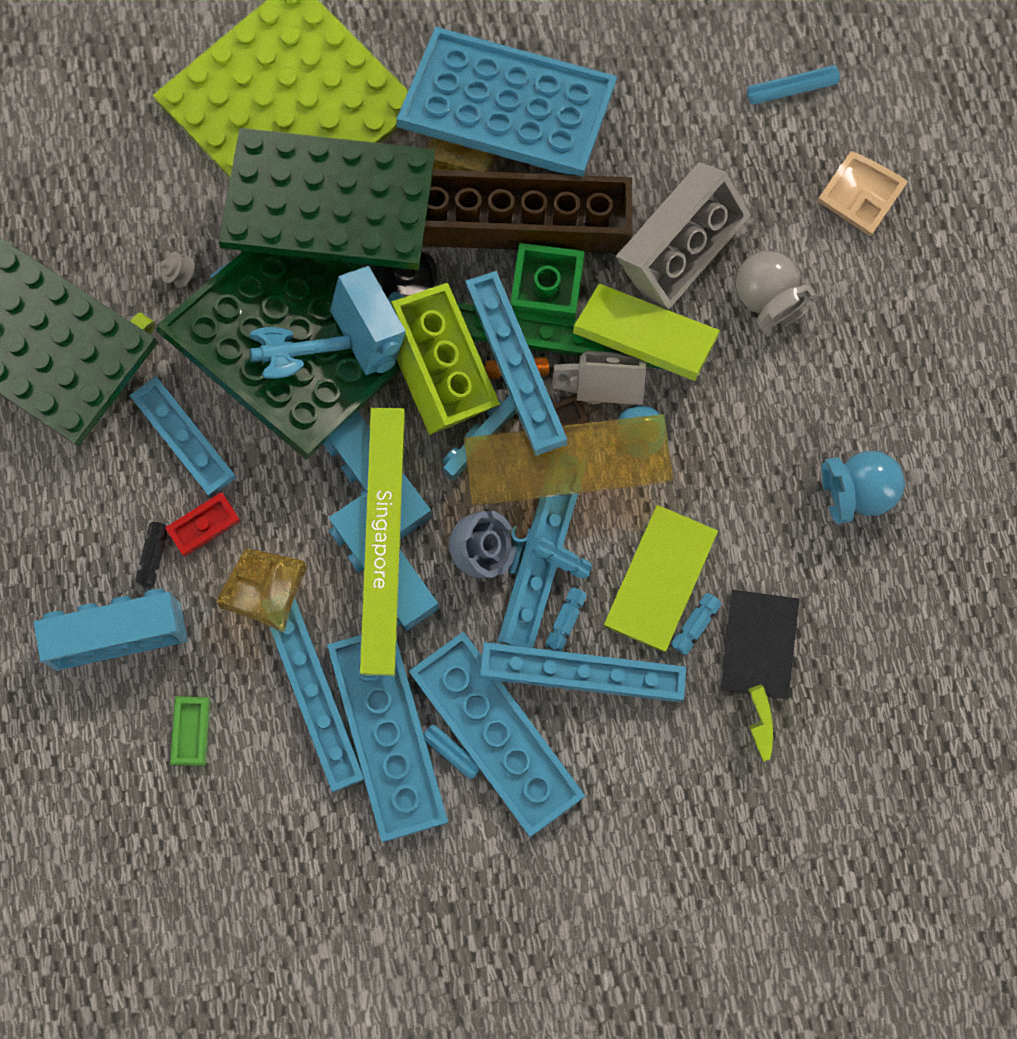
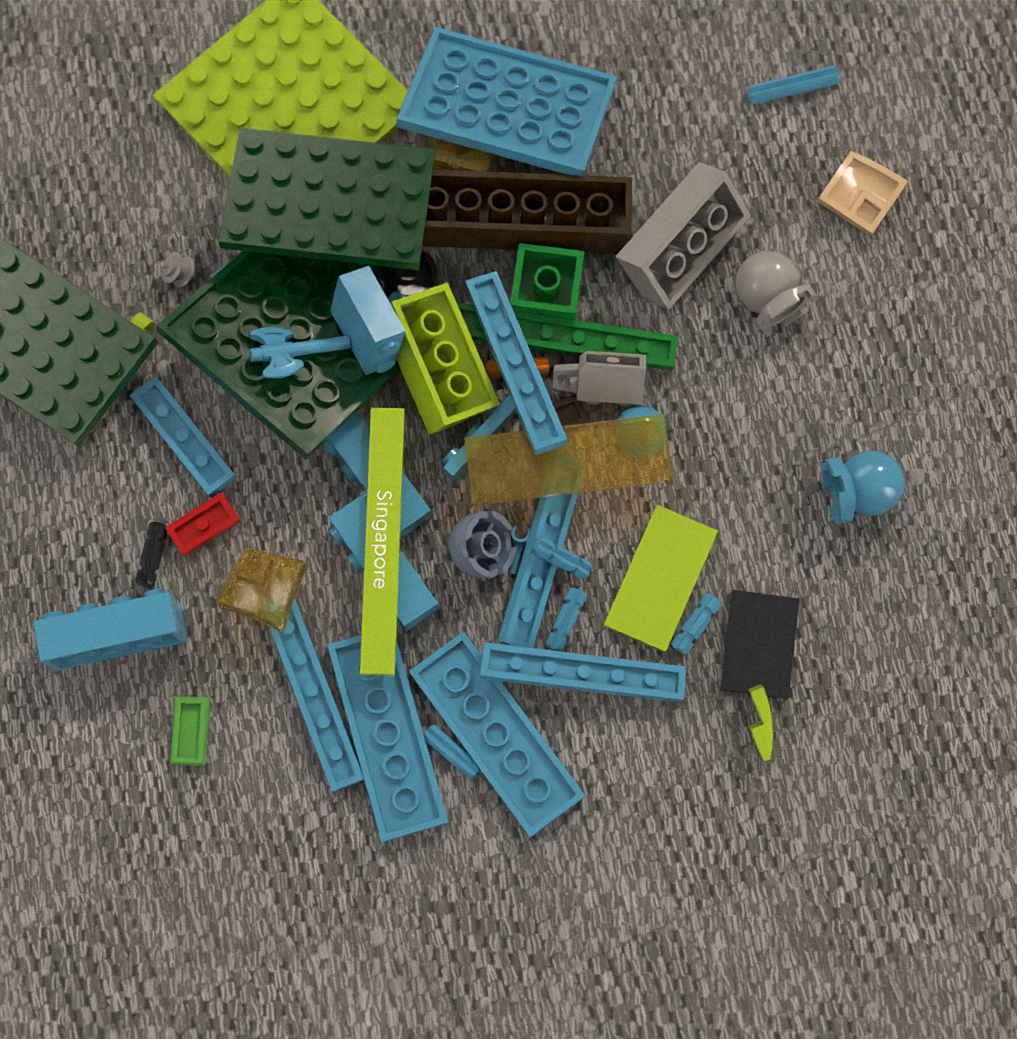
lime tile [573,283,720,381] -> none

